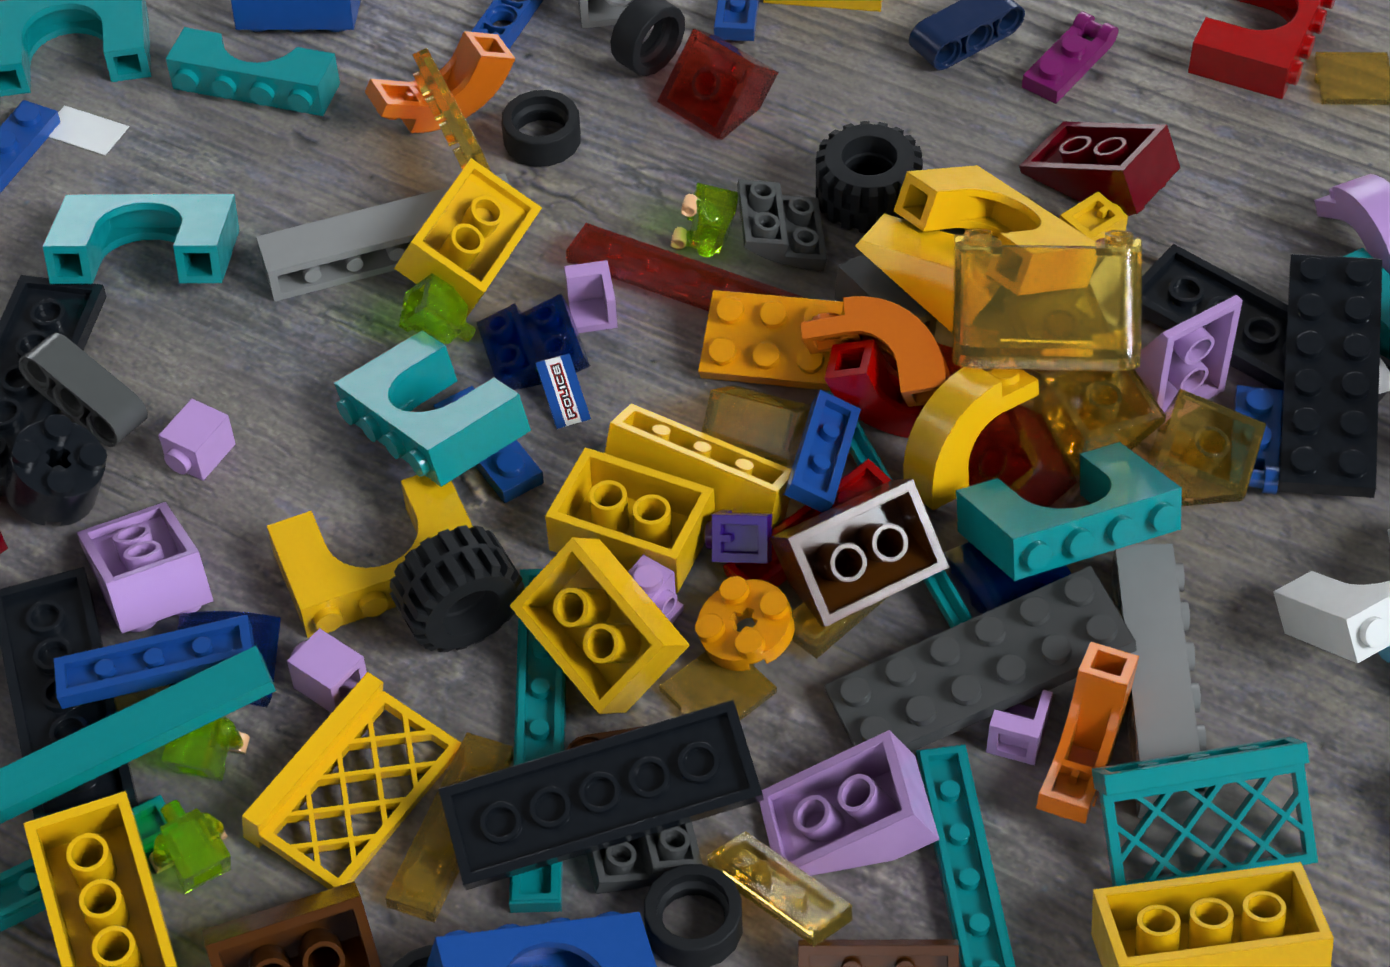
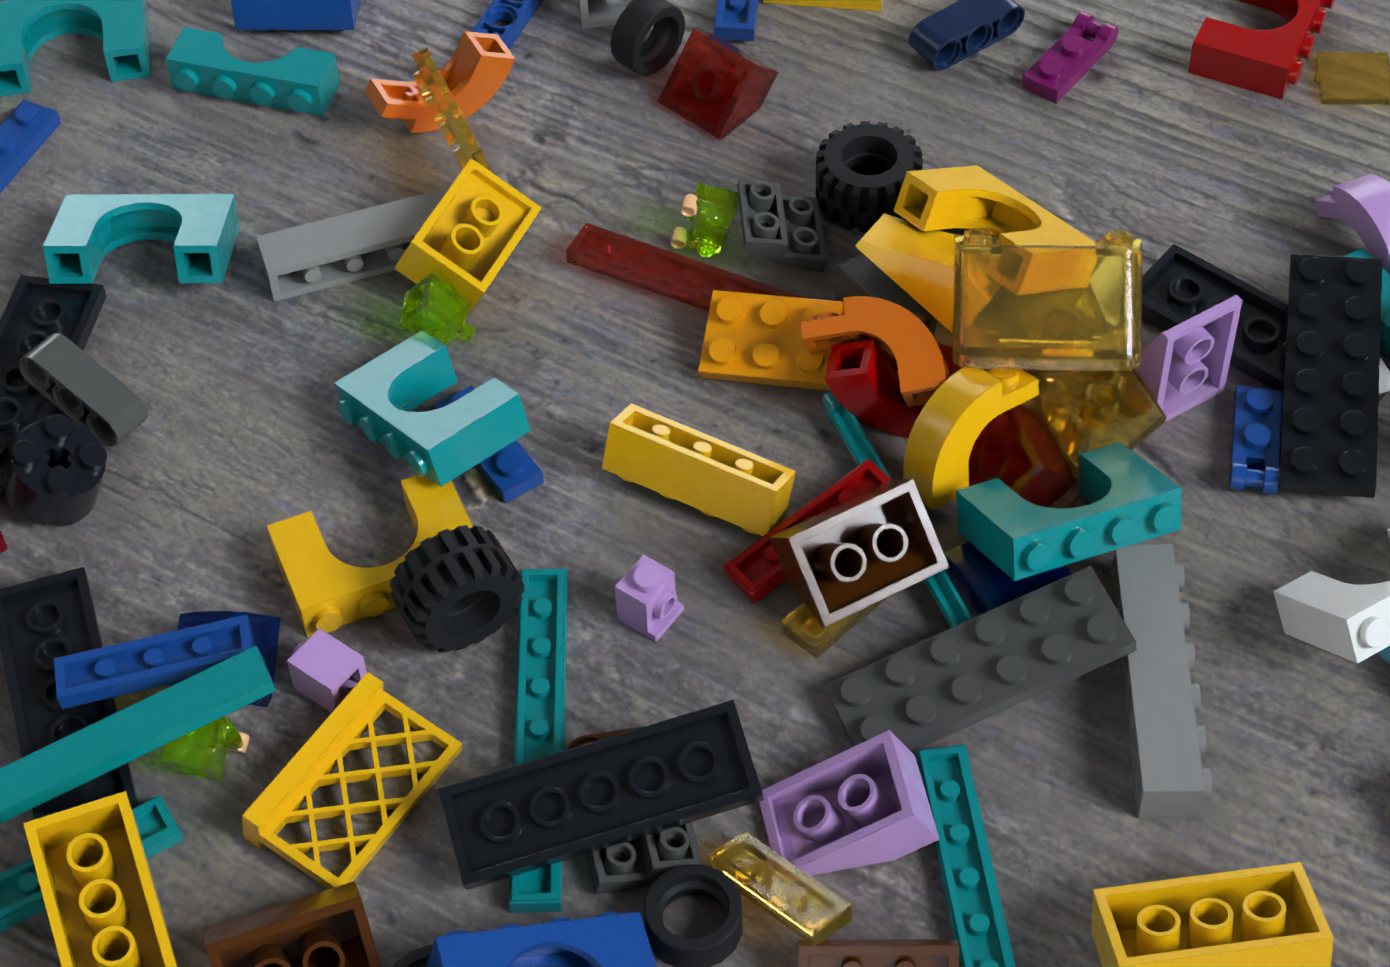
white sticker [48,105,130,156] -> none
lavender slope [77,502,213,634] -> none
clear neon green piece [148,800,231,894] -> none
lavender brick [158,398,236,481] -> none
clear yellow plate [385,732,514,923] -> none
clear blue slope [476,294,590,390] -> none
black tyre [501,90,581,167] -> none
yellow brick [510,537,690,714] -> none
sticker [535,353,591,429] -> none
yellow brick [545,447,715,593] -> none
lavender panel [564,260,618,333] -> none
clear yellow piece [659,651,777,720] -> none
light orange plate [695,576,795,671] -> none
clear yellow slope [701,385,811,466] -> none
dark purple bracket [705,510,772,564] -> none
blue plate [784,389,861,513] -> none
lavender panel [986,690,1053,766] -> none
dark red slope [1019,121,1180,216] -> none
orange arch [1036,642,1139,824] -> none
yellow bracket [1059,192,1128,248] -> none
teal fence [1092,736,1318,887] -> none
clear yellow slope [1148,389,1266,506] -> none

